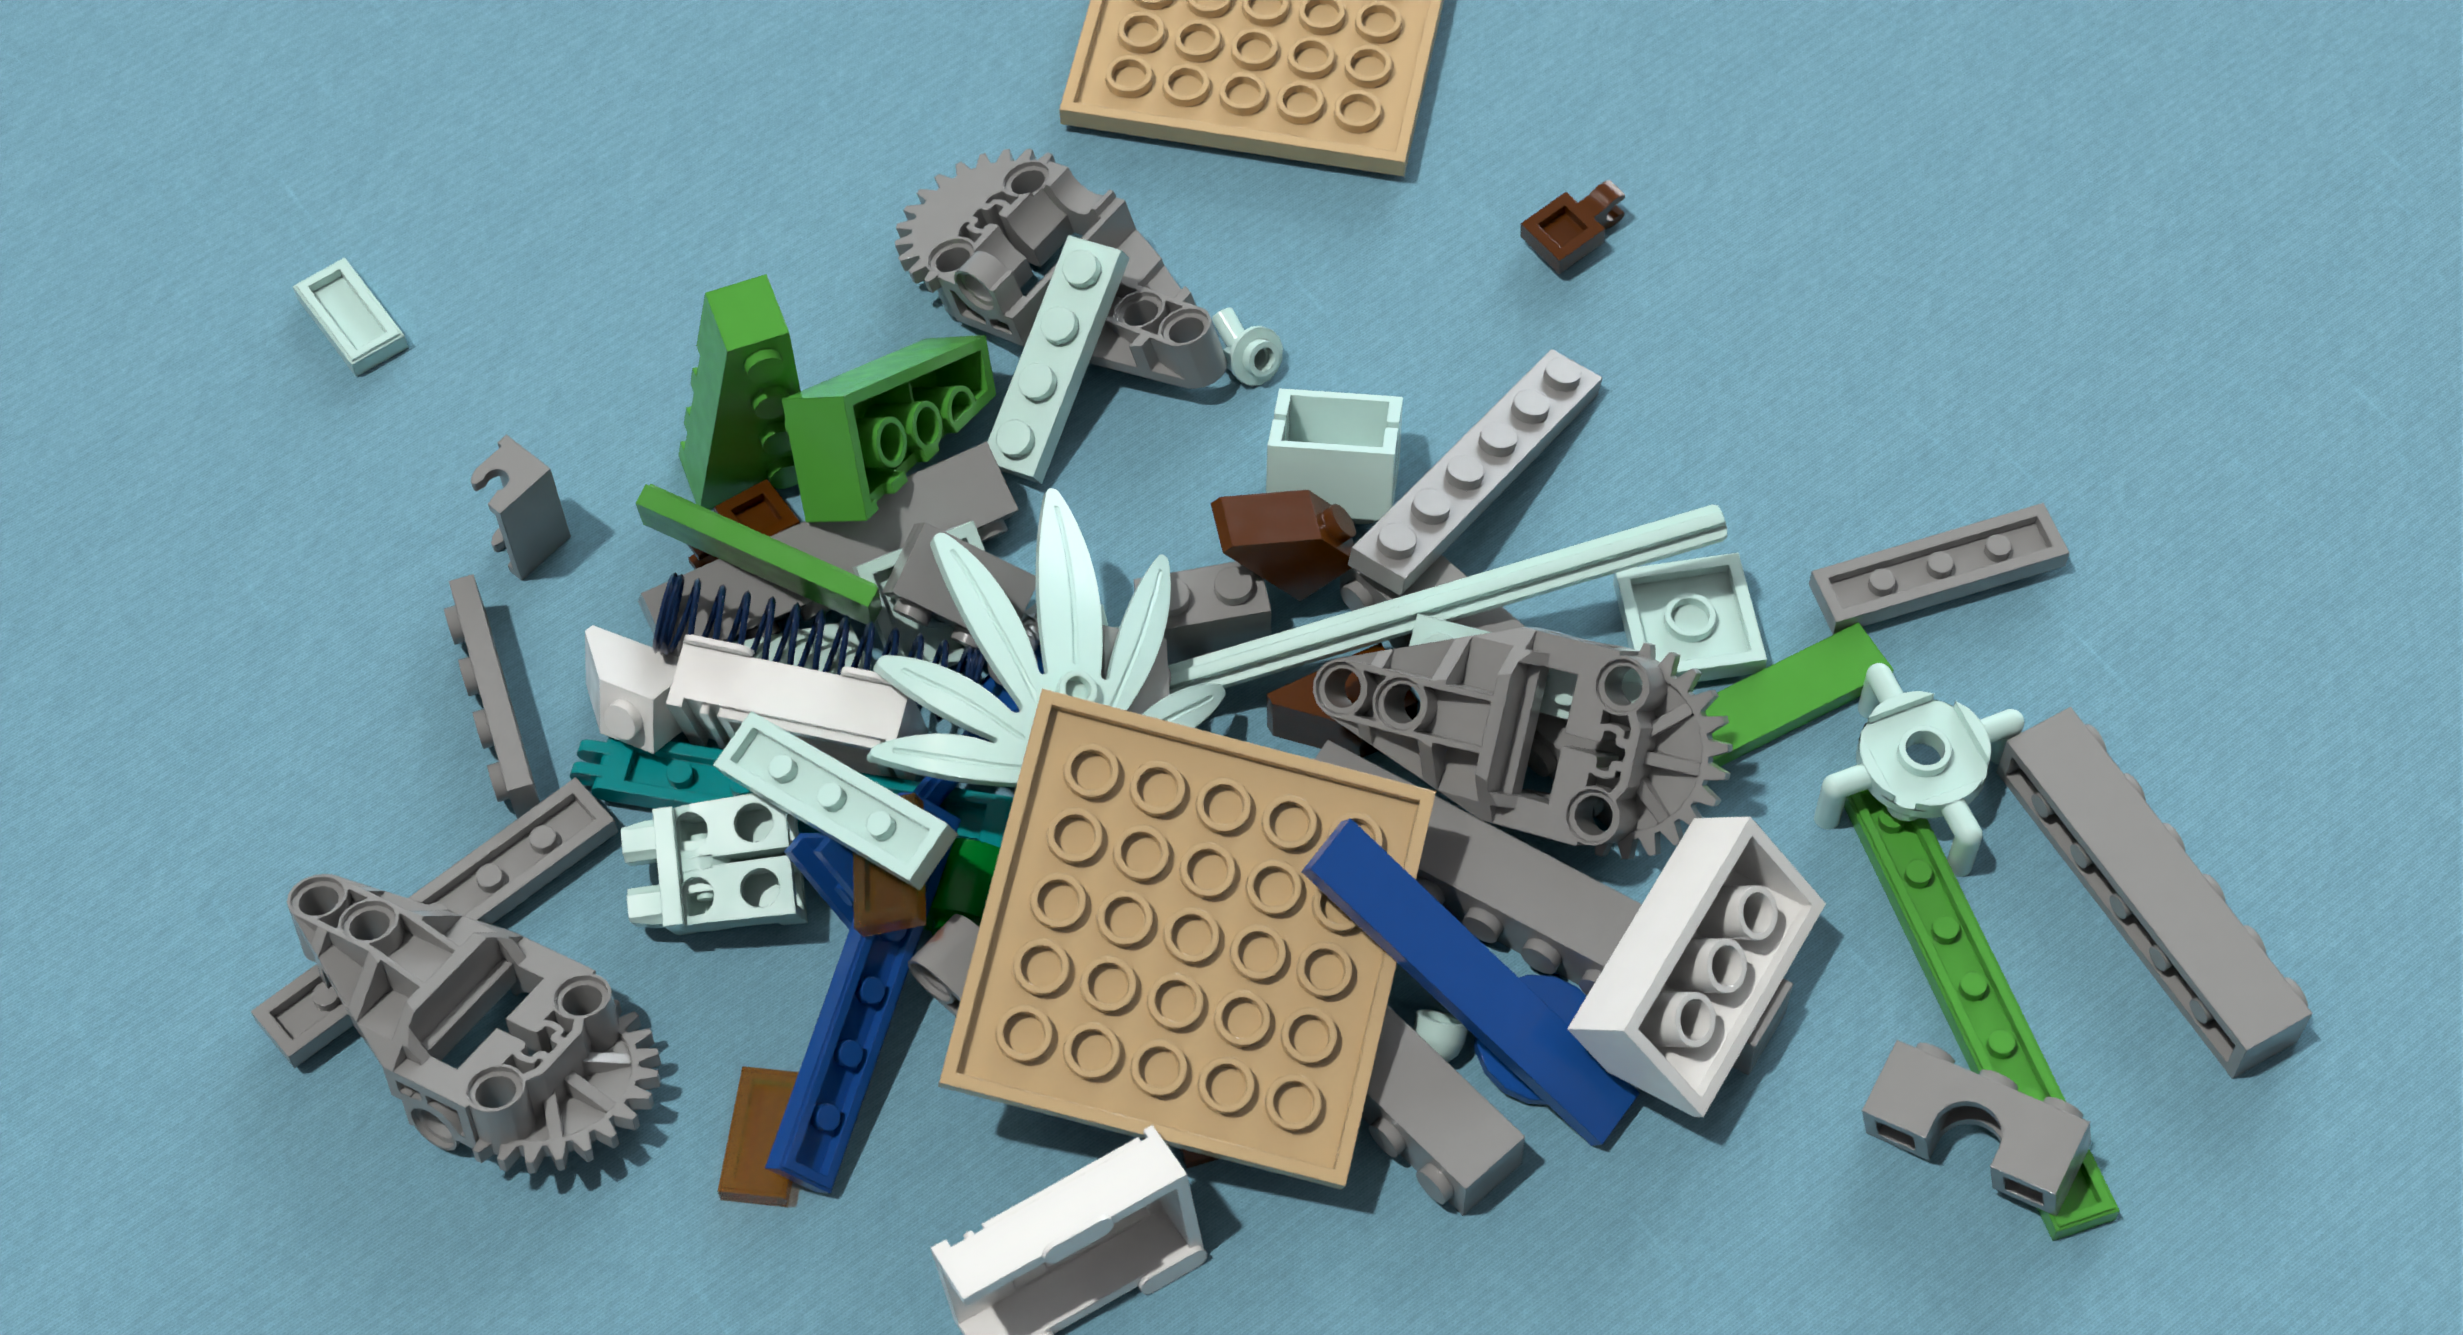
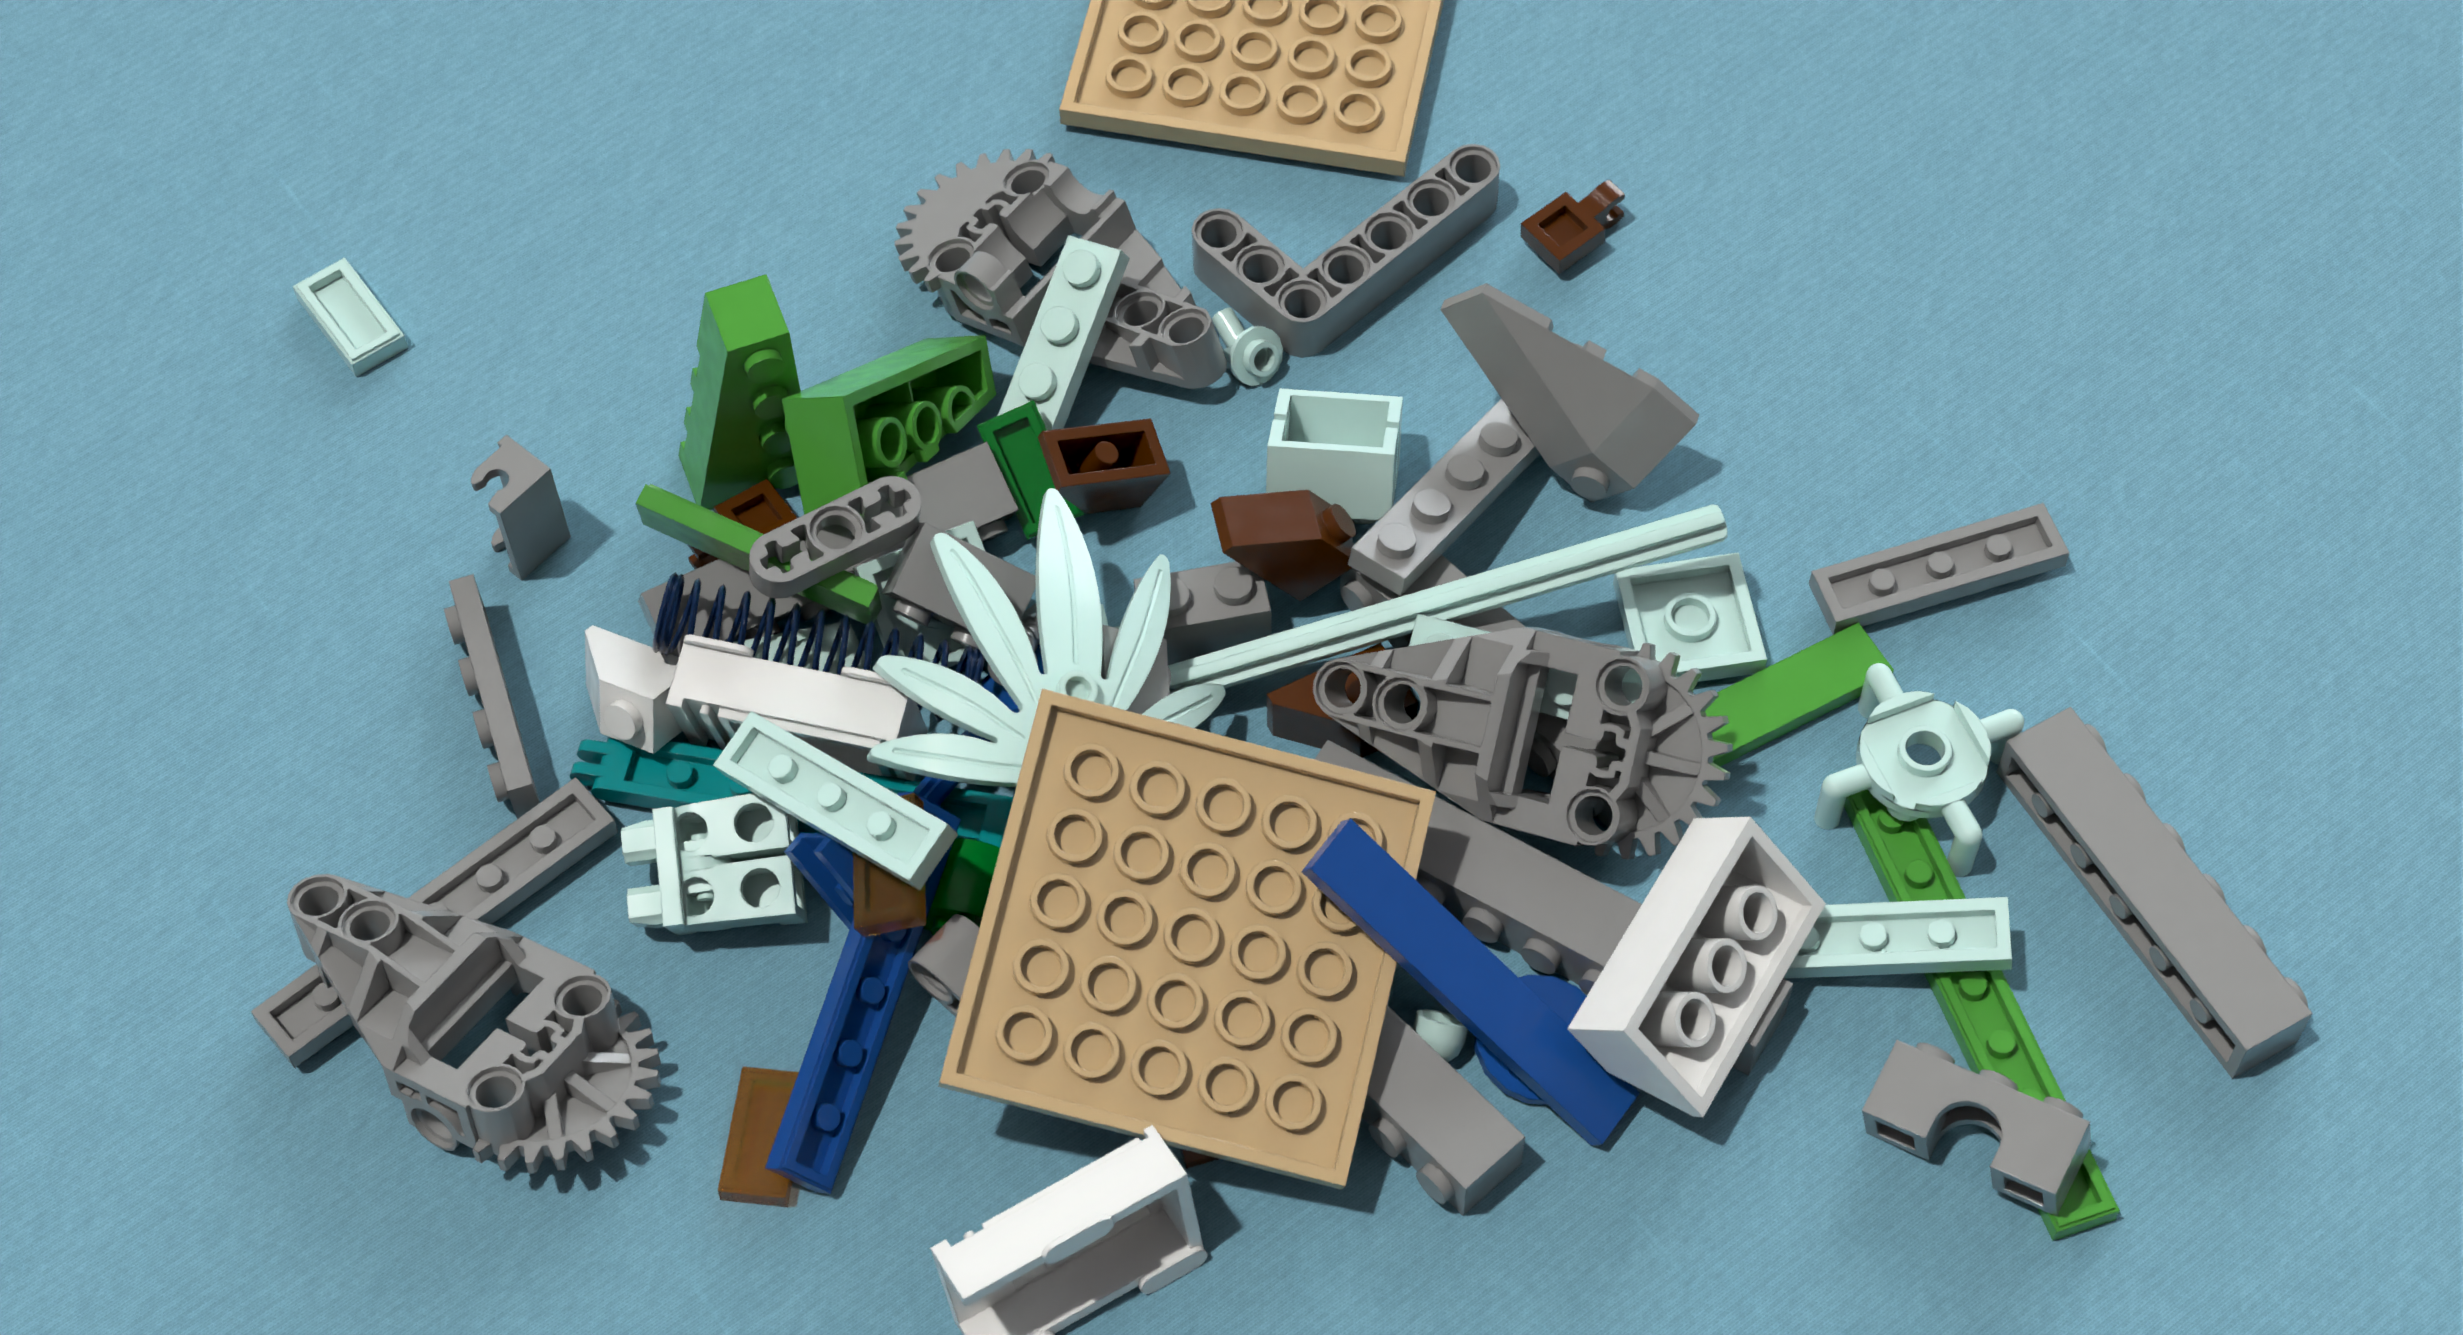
none -> light grey beam [749,476,922,598]
none -> green tile [976,400,1085,540]
none -> reddish brown slope [1038,418,1171,514]
none -> light grey beam [1192,144,1500,357]
none -> light grey wedge [1440,283,1699,503]
none -> light aqua plate [1784,897,2012,979]

